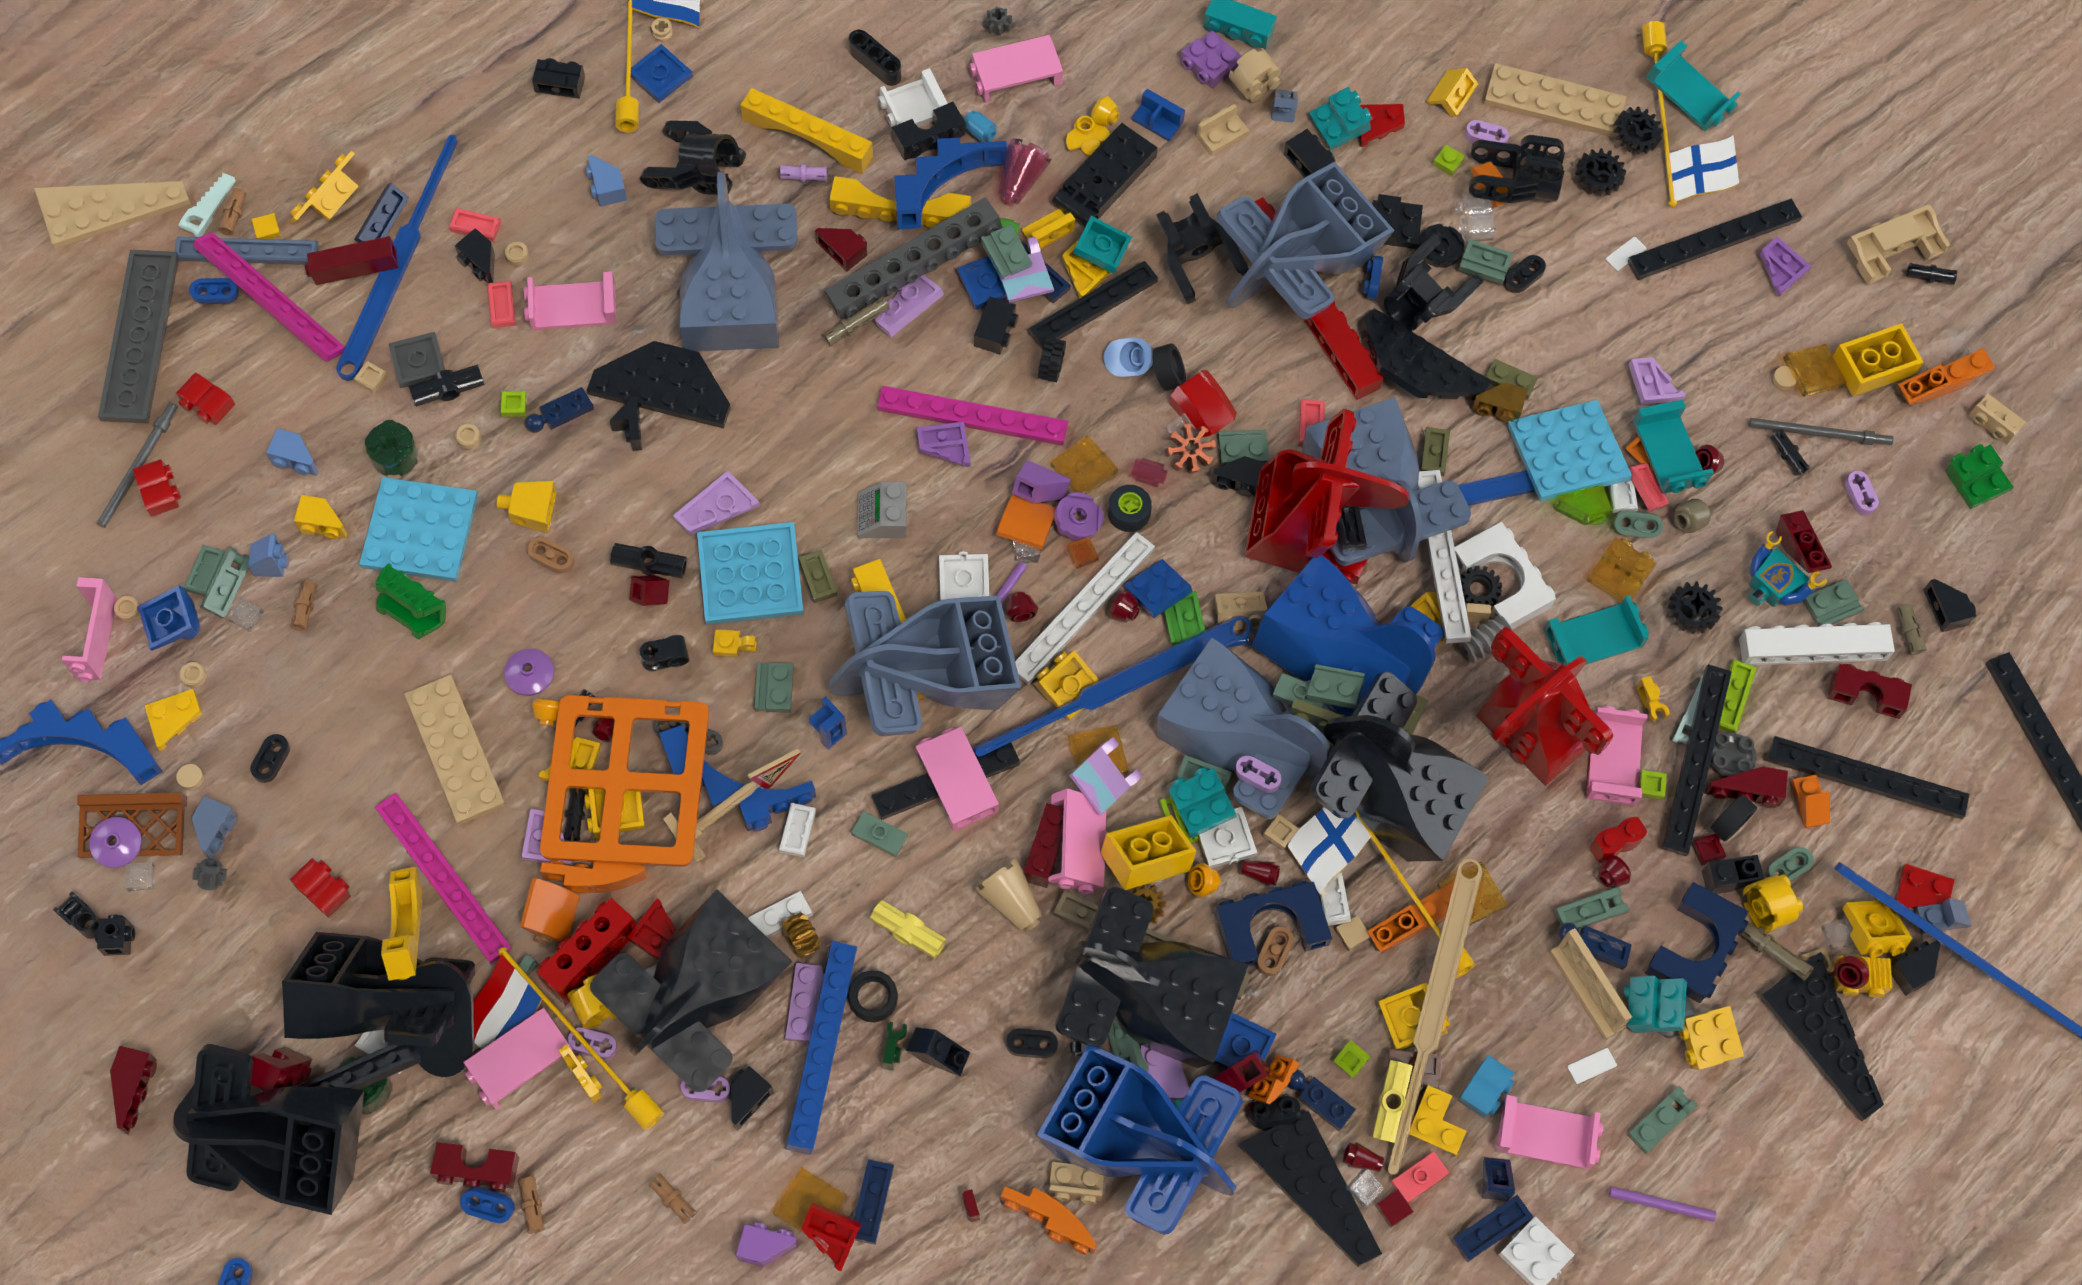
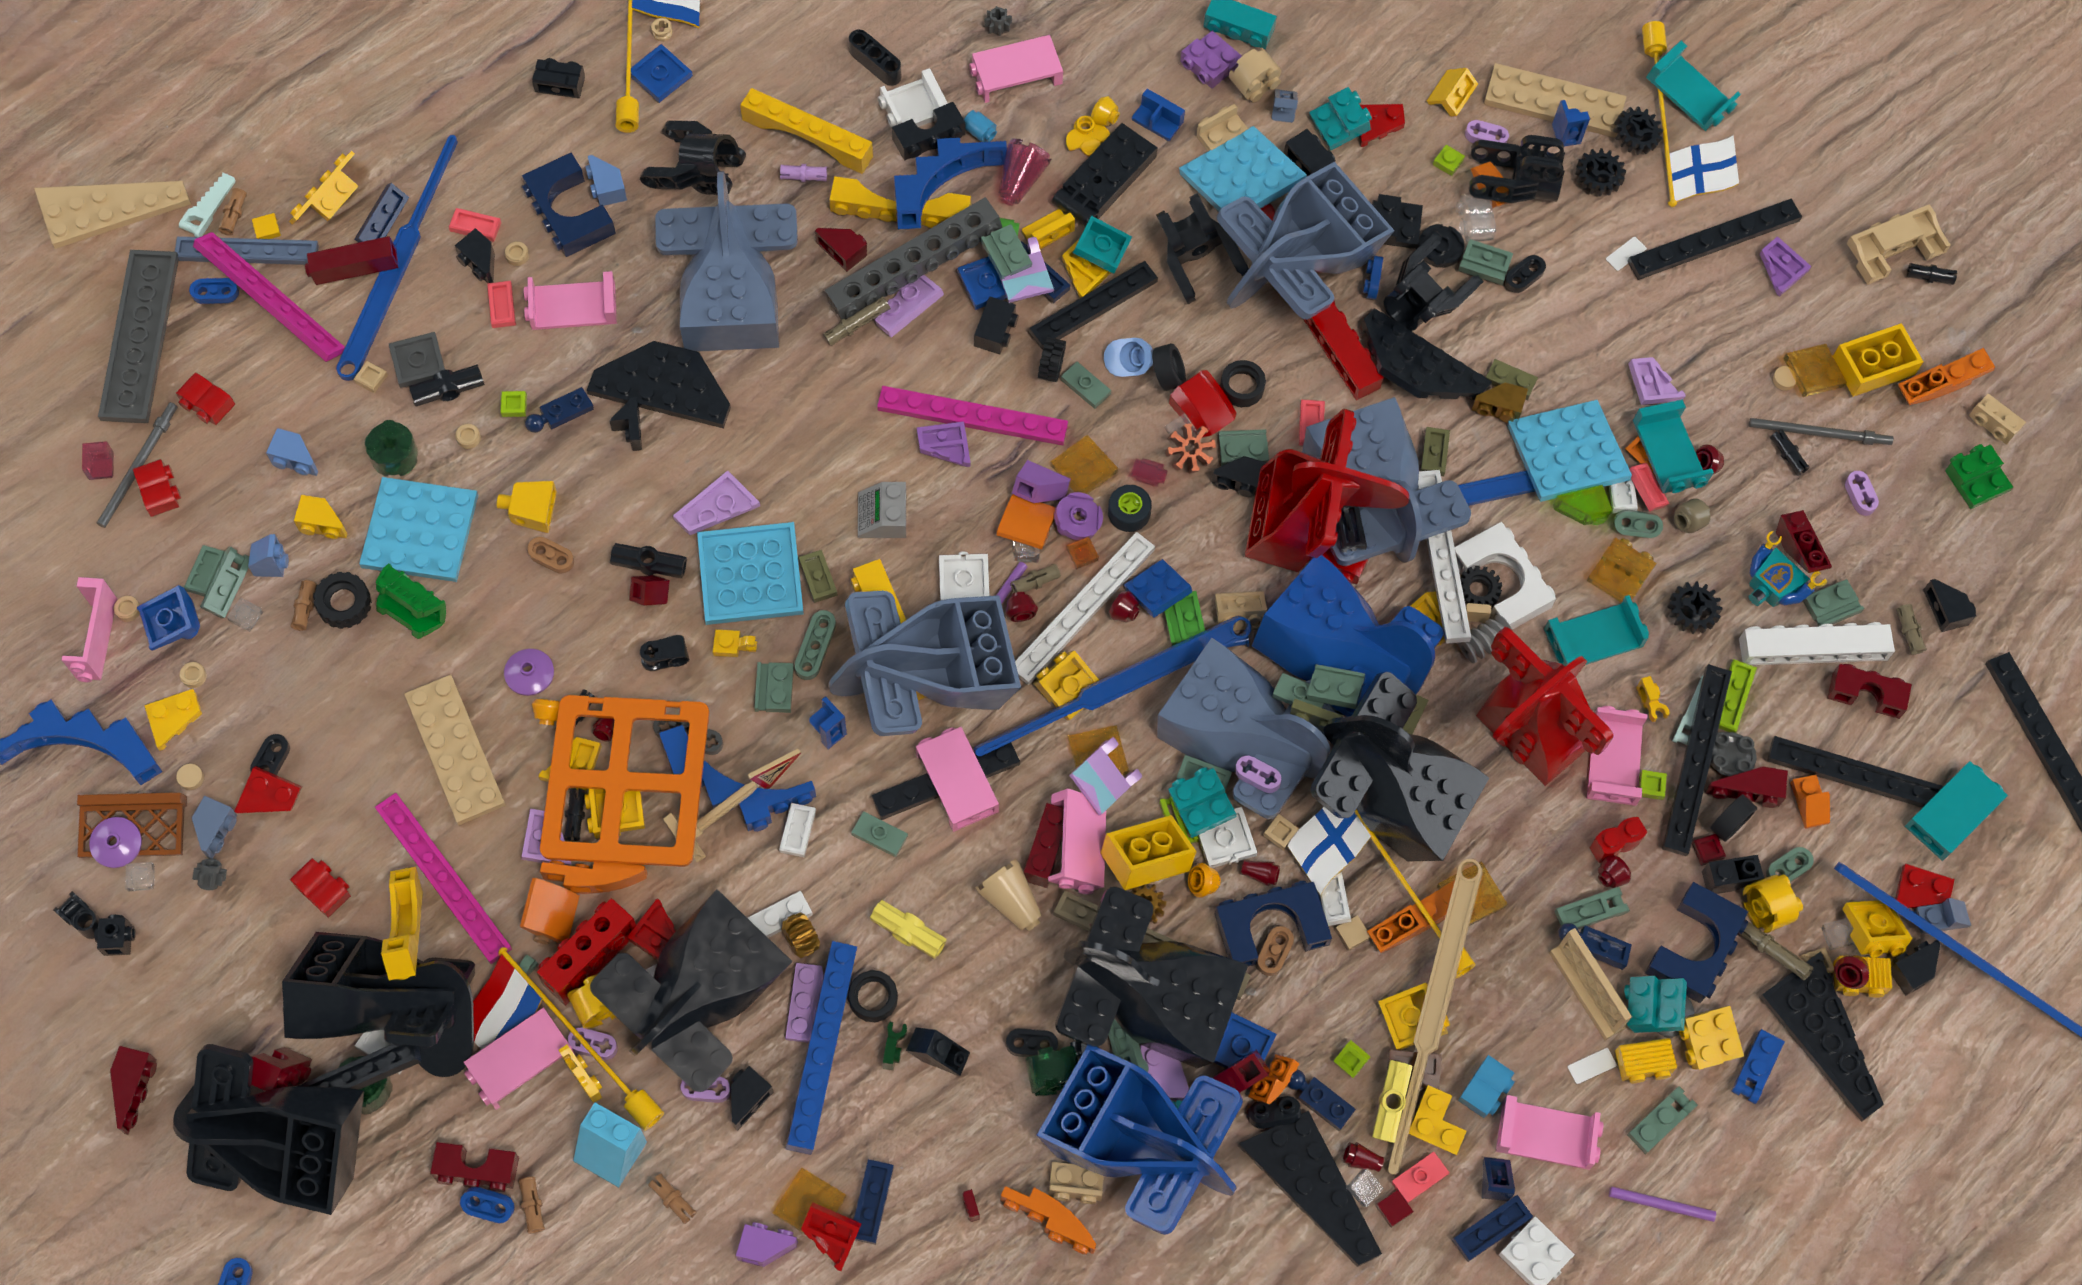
none -> clear pink panel [82,441,114,480]
none -> red wing [234,766,302,813]
none -> black tyre [313,572,372,629]
none -> dark blue arch [521,152,616,257]
none -> medium azure slope [573,1102,647,1188]
none -> sand green plate [795,610,836,680]
none -> dark tan pin [1010,564,1061,593]
none -> clear green brick [1025,1046,1078,1096]
none -> sand green plate [1061,362,1111,409]
none -> medium azure plate [1179,126,1307,212]
none -> black tyre [1220,360,1266,408]
none -> blue panel [1552,100,1590,147]
none -> yellow brick [1615,1038,1677,1084]
none -> blue plate [1731,1029,1785,1104]
none -> teal panel [1904,761,2008,861]

